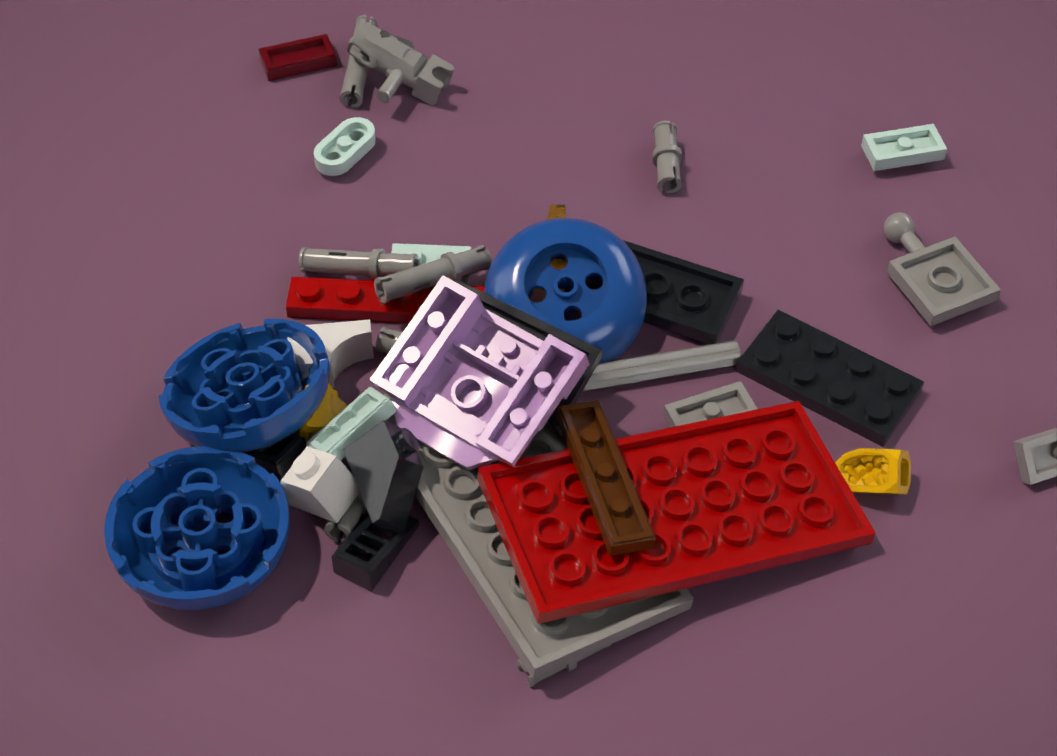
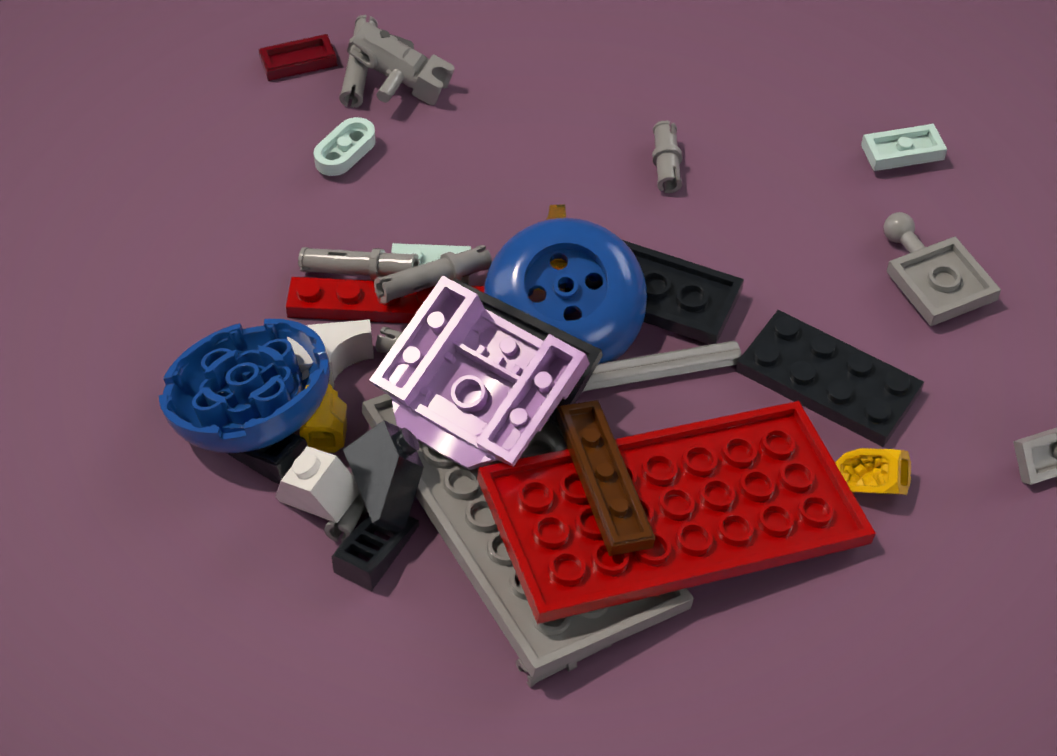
blue brick [104,446,290,611] -> none
light aqua plate [306,387,398,460] -> none
light grey plate [663,381,758,427] -> none

